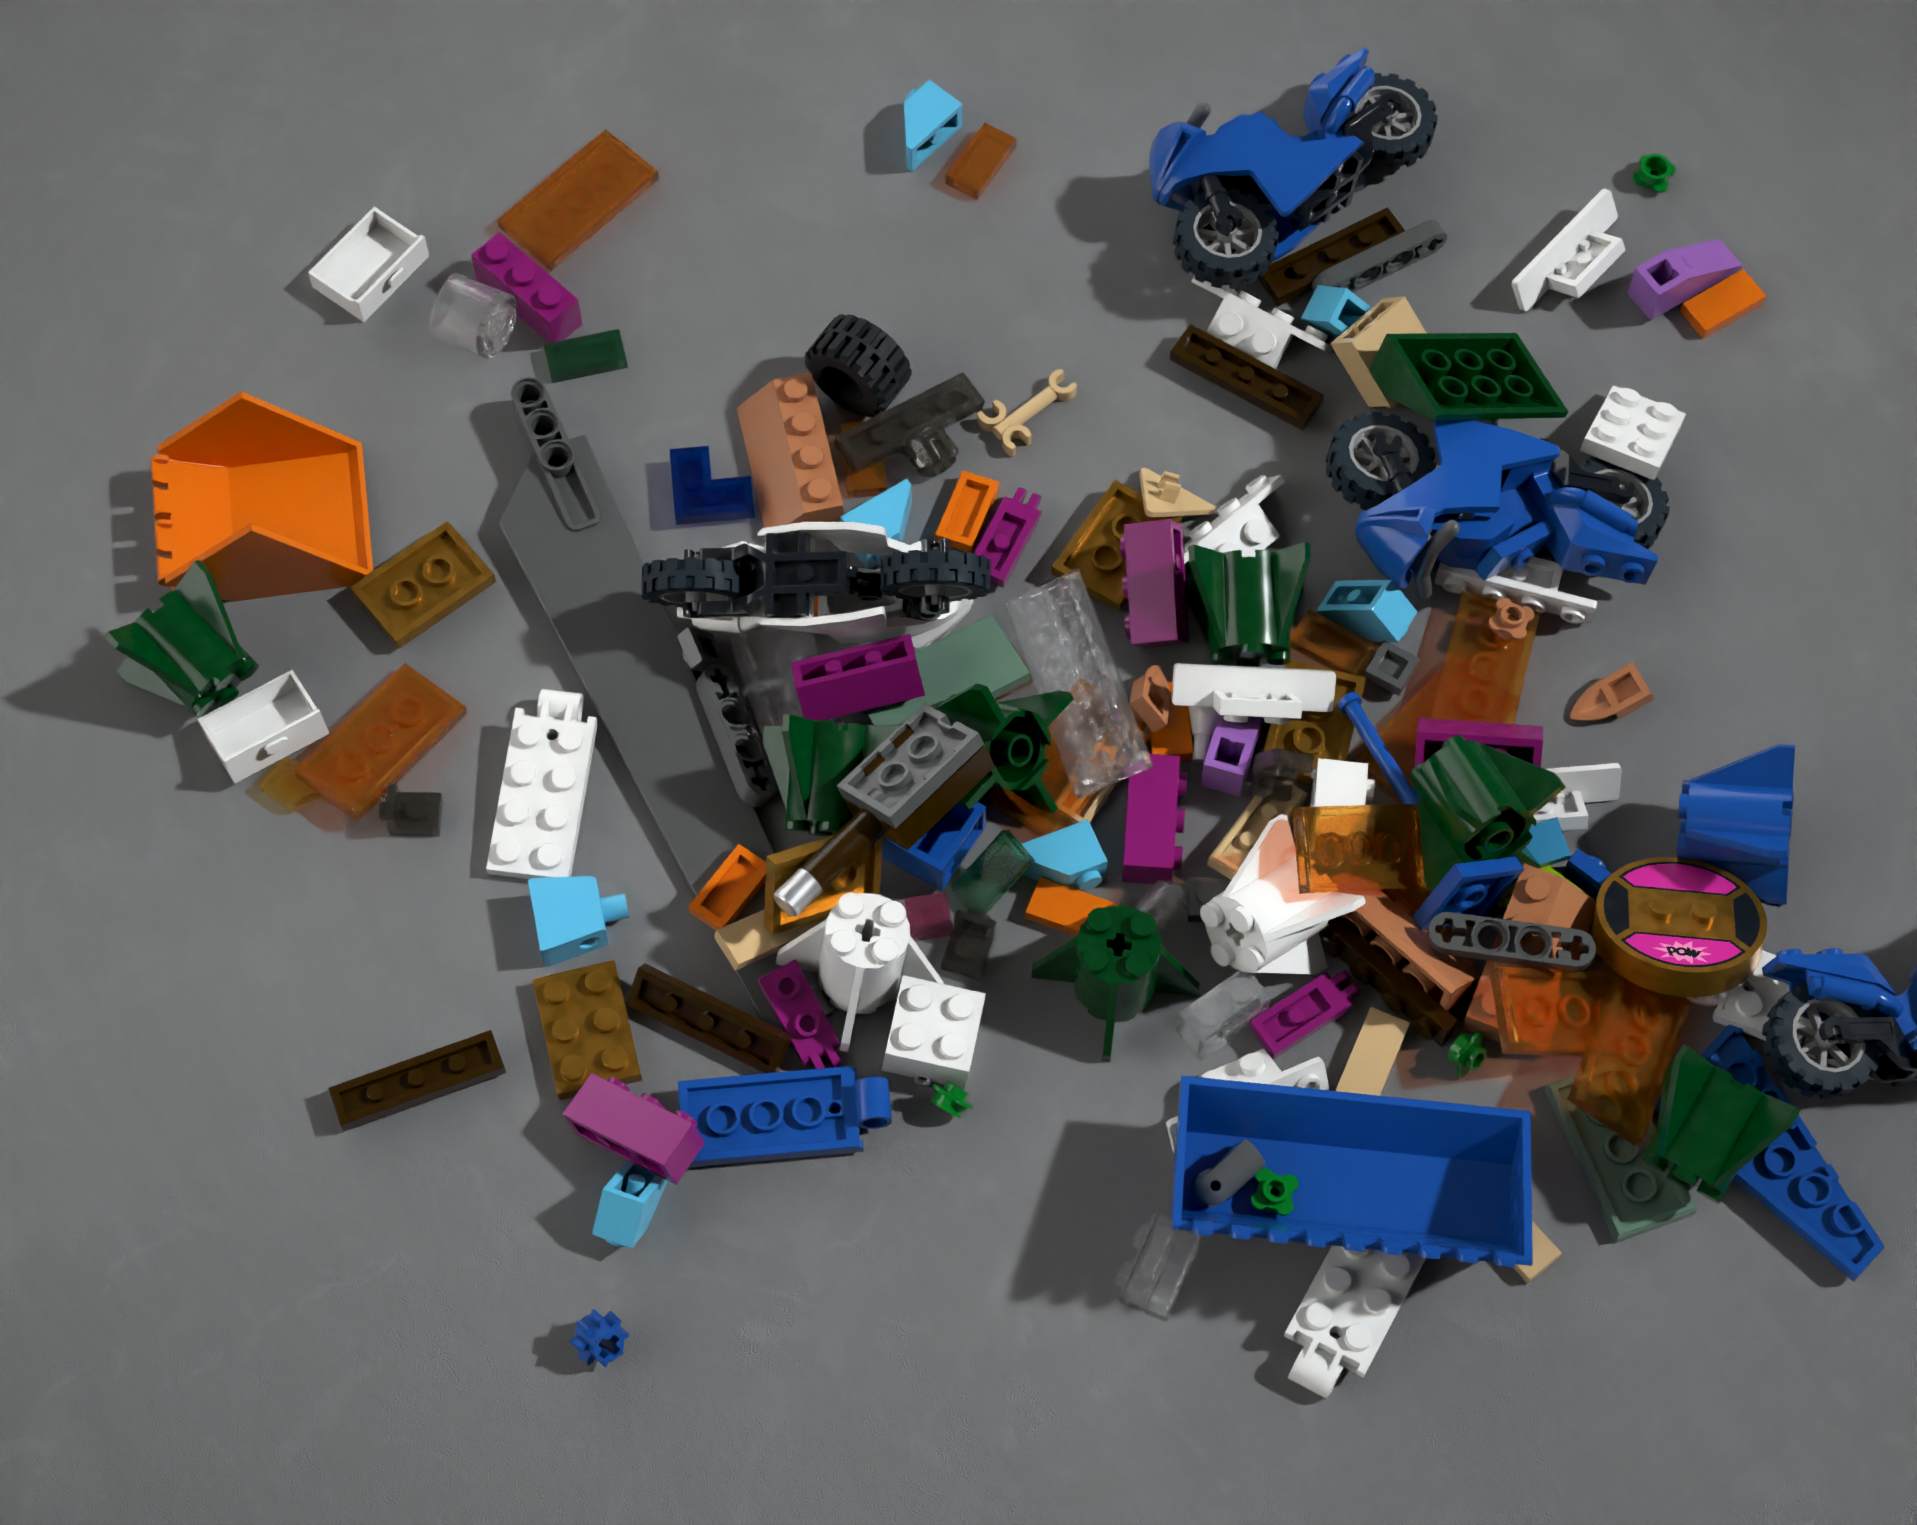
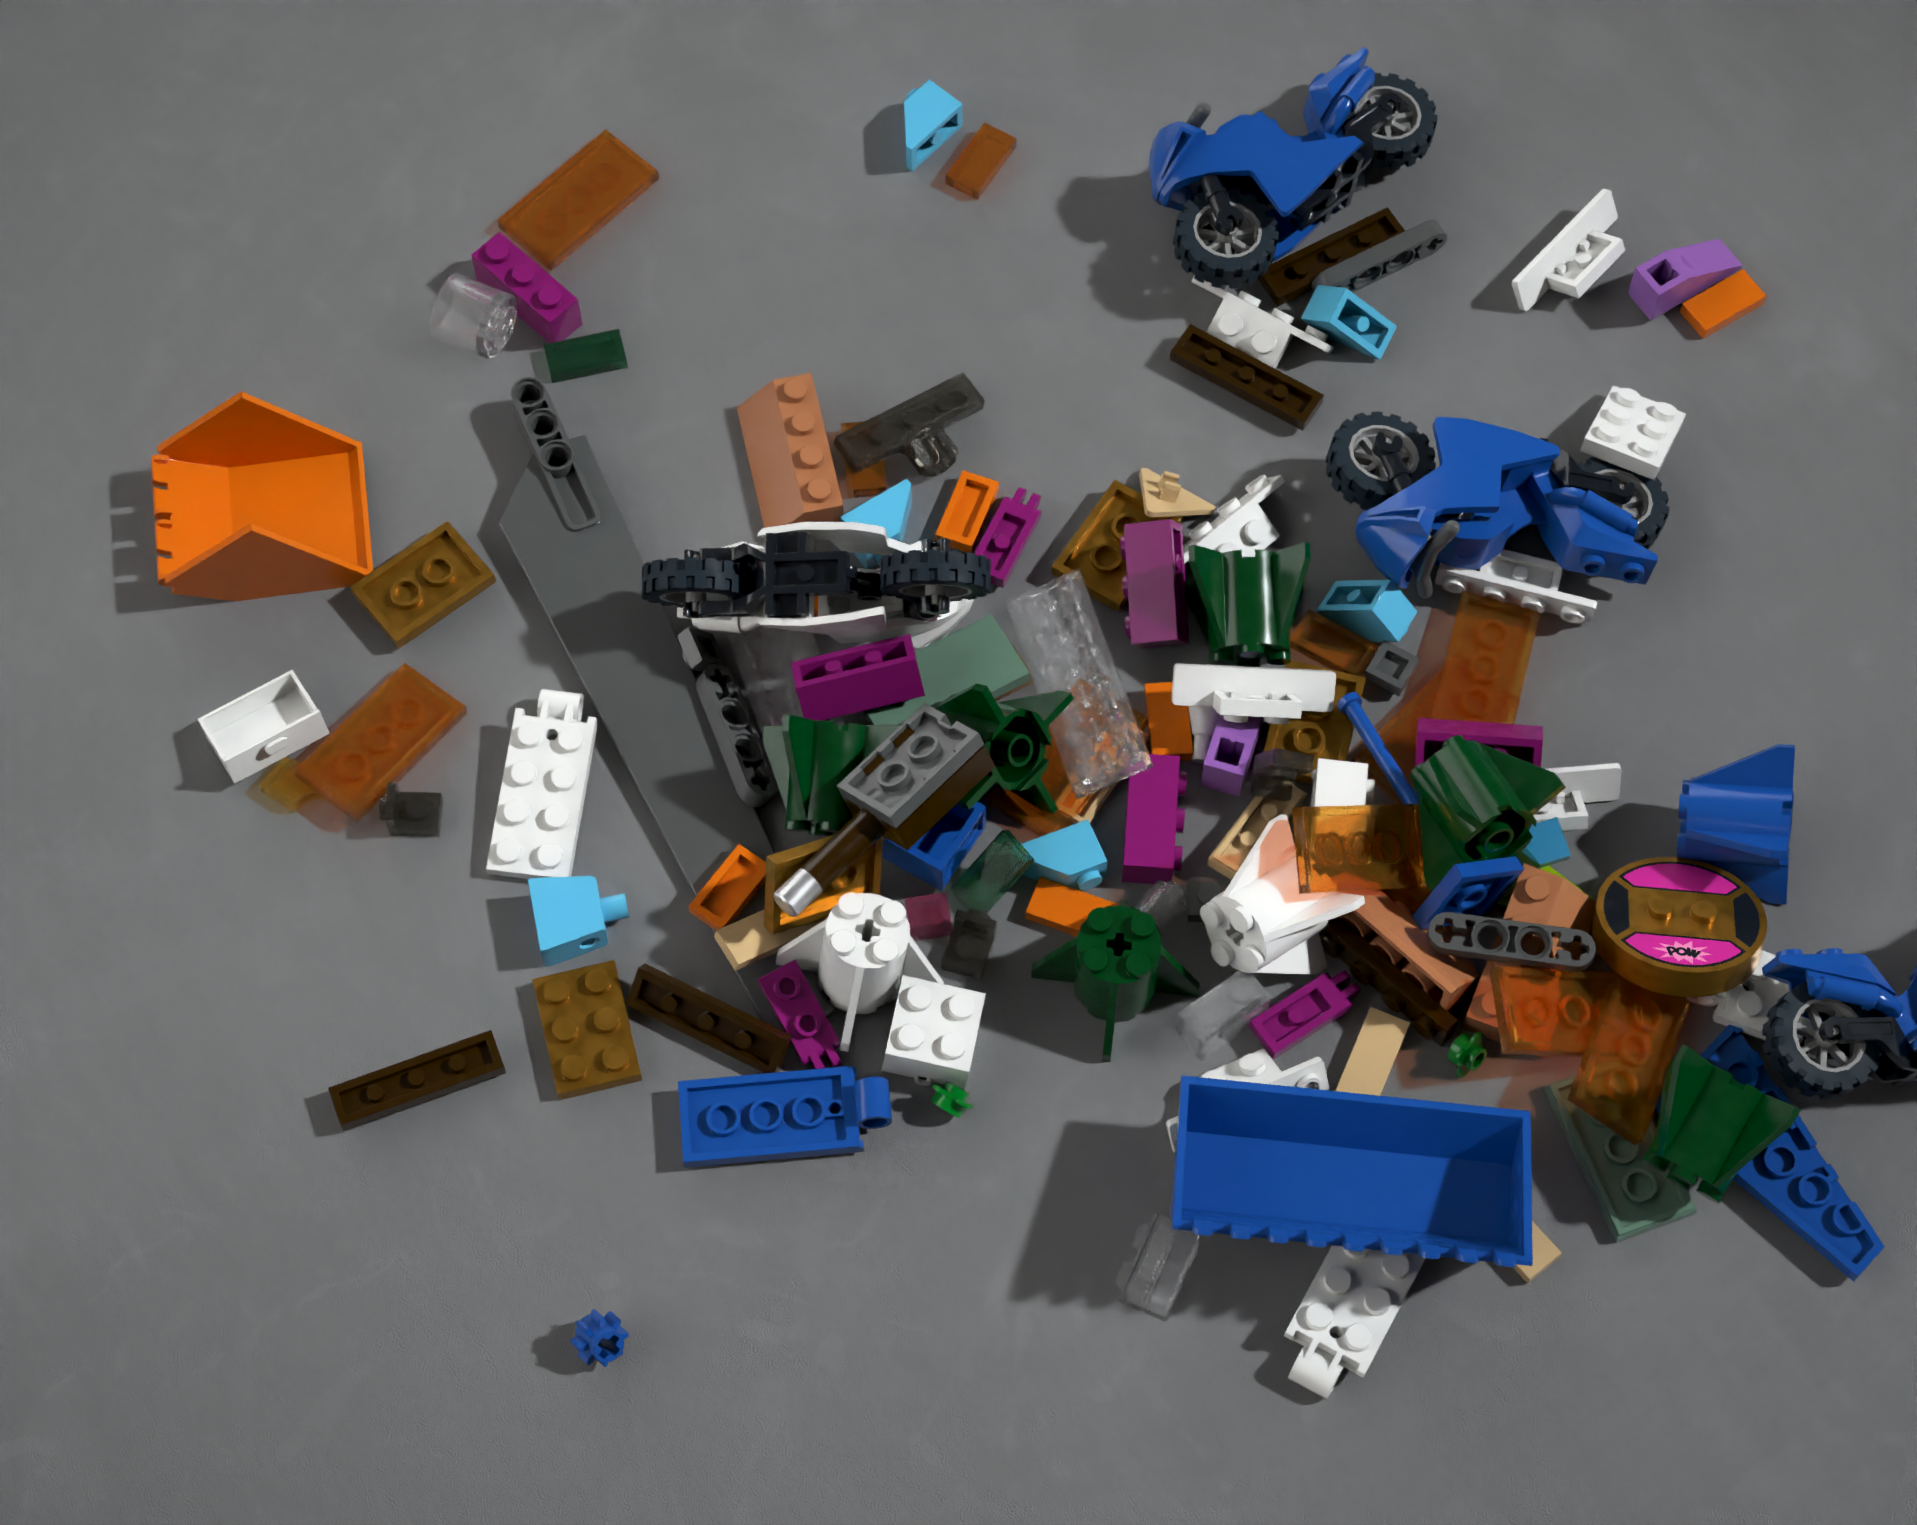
dark green brick [104,560,259,718] -> none
white container [308,207,429,322] -> none
magenta brick [562,1073,705,1185] -> none
medium azure slope [592,1160,667,1249] -> none
clear blue plate [669,446,755,525] -> none
black tyre [805,314,912,418] -> none
tan bar [977,369,1077,457] -> none
nougat plate [1129,665,1170,732] -> none
dark grey piece [1190,1139,1265,1207] -> none
green plate [1251,1168,1299,1216] -> none
tan brick [1330,296,1426,408] -> none
dark green slope [1369,333,1568,420] -> none
blue plate [1475,521,1555,581] -> none
nougat plate [1488,598,1534,640] -> none
blue plate [1563,849,1612,901] -> none
nougat plate [1570,662,1655,721] -> none
green plate [1632,154,1675,193] -> none

